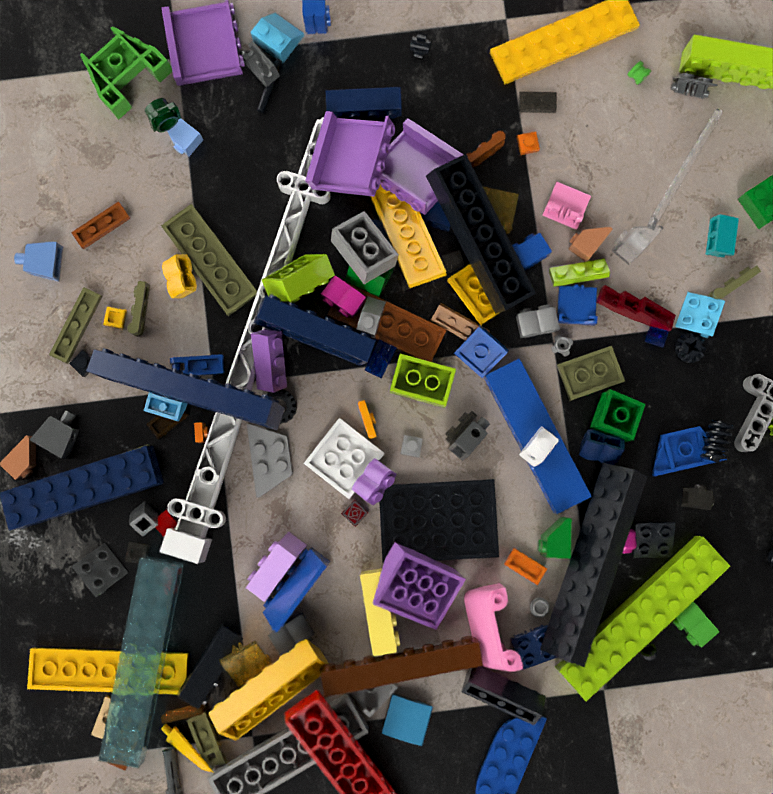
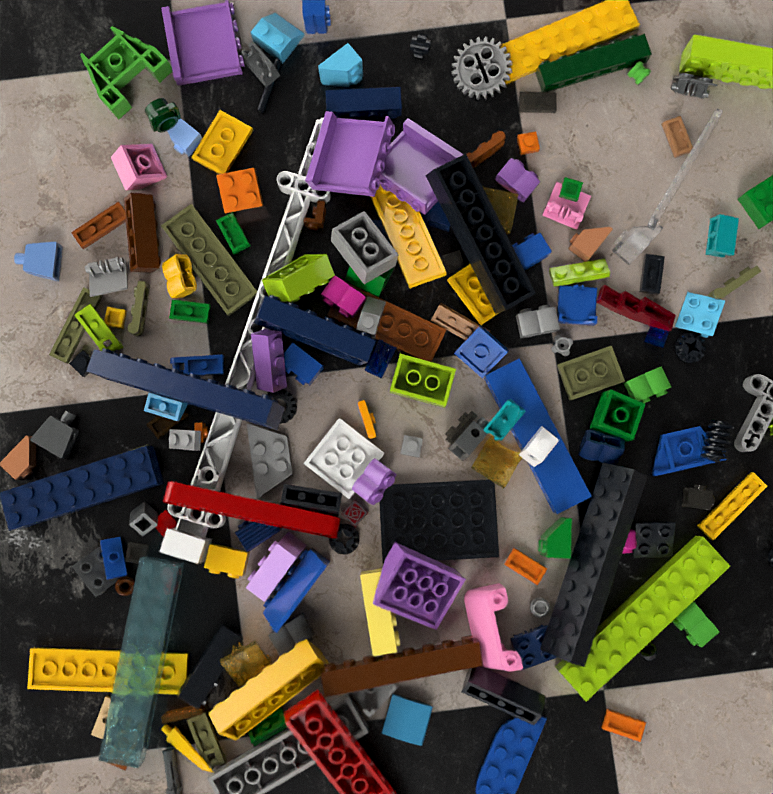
none -> lime plate [74,304,123,352]
none -> light grey hinge [85,257,128,297]
none -> blue plate [100,537,127,580]
none -> bright pink slope [111,144,167,191]
none -> reddish brown plate [115,576,135,596]
none -> reddish brown brick [124,192,161,273]
none -> red beam [163,482,340,538]
none -> green plate [169,300,211,324]
none -> light grey plate [169,429,201,451]
none -> yellow plate [192,110,253,174]
none -> yellow brick [204,543,250,579]
none -> orange brick [216,168,264,213]
none -> green plate [216,212,250,255]
none -> dark blue brick [235,521,282,552]
none -> green plate [248,707,288,746]
none -> black brick [281,484,342,517]
none -> blue brick [284,342,324,386]
none -> reddish brown bracket [303,201,327,230]
none -> medium azure slope [318,43,363,87]
none -> black gear [329,523,360,555]
none -> light grey gear [452,36,512,100]
none -> clear yellow piece [471,435,522,489]
none -> teal hinge [484,399,526,441]
none -> medium lavender brick [495,158,540,202]
none -> dark green brick [536,34,652,94]
none -> green plate [559,177,583,202]
none -> orange tile [601,709,646,742]
none -> bright green brick [624,366,671,403]
none -> black plate [639,254,665,295]
none -> medium nougat plate [661,116,694,158]
none -> yellow plate [698,472,767,540]

